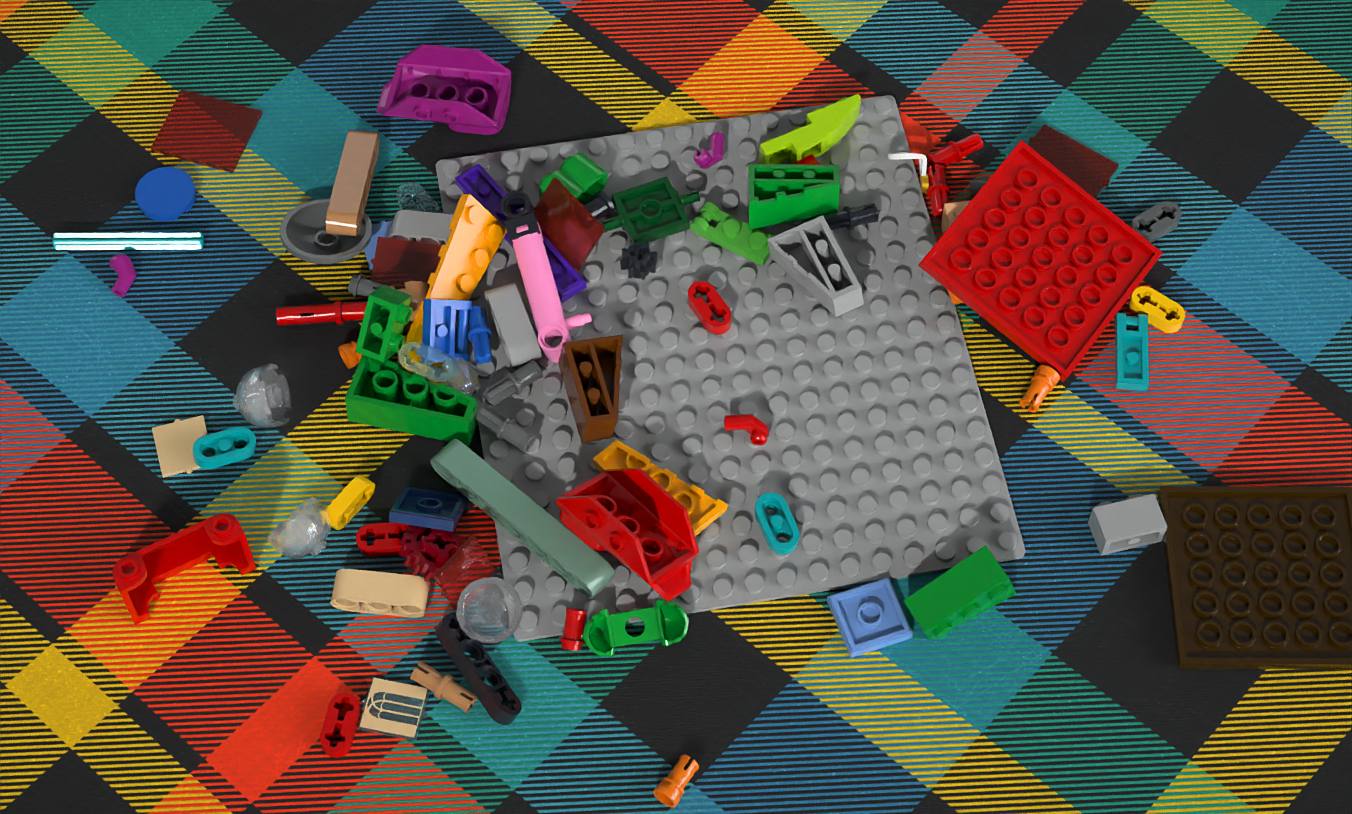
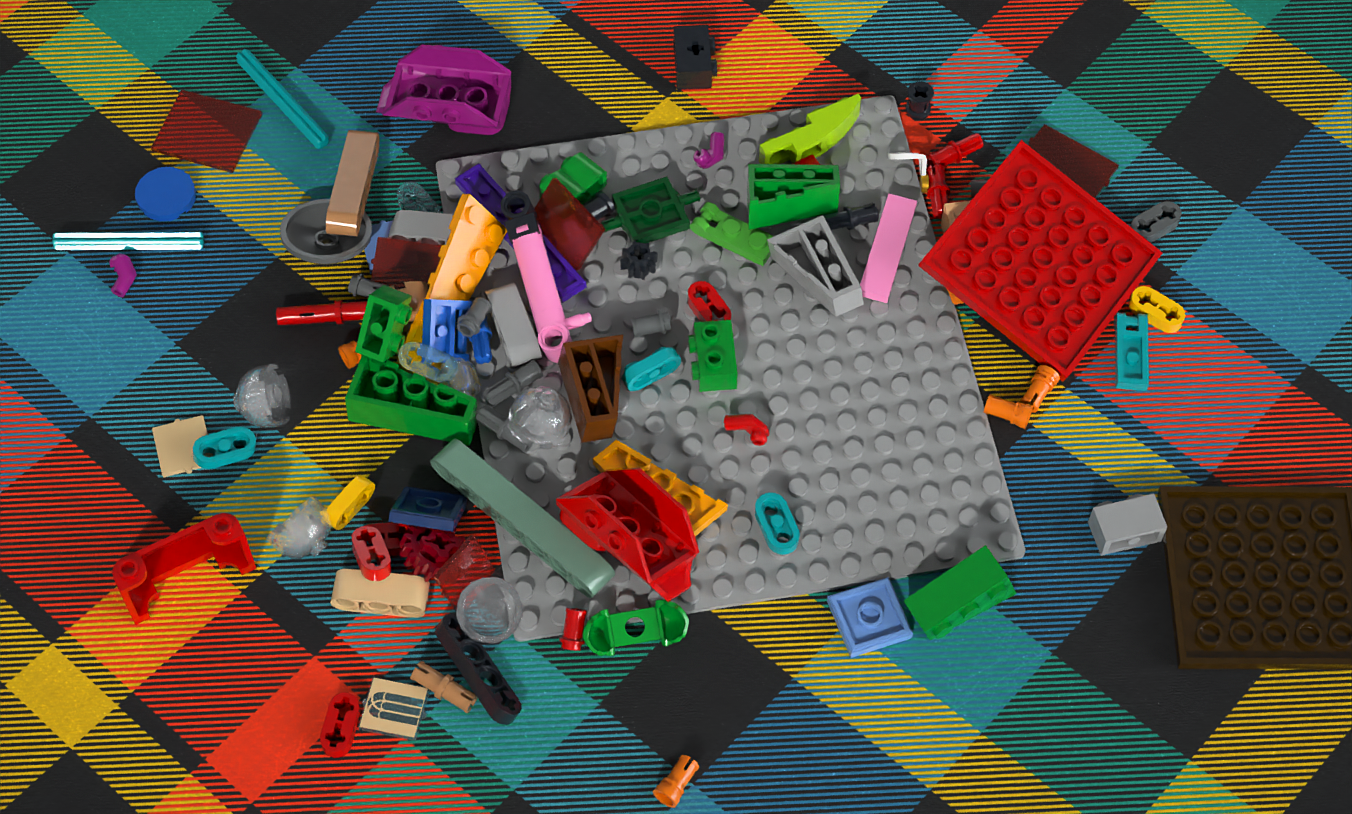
none -> teal axle [236,49,329,149]
none -> red beam [351,526,391,581]
none -> dark grey pin [457,297,492,337]
none -> clear cylinder [507,386,572,449]
none -> teal plate [621,347,682,391]
none -> dark grey pin [631,310,671,337]
none -> black brick [673,25,717,90]
none -> green brick [688,320,738,392]
none -> bright pink tile [860,194,917,303]
none -> black bush [905,81,934,120]
none -> orange pin [984,394,1033,429]

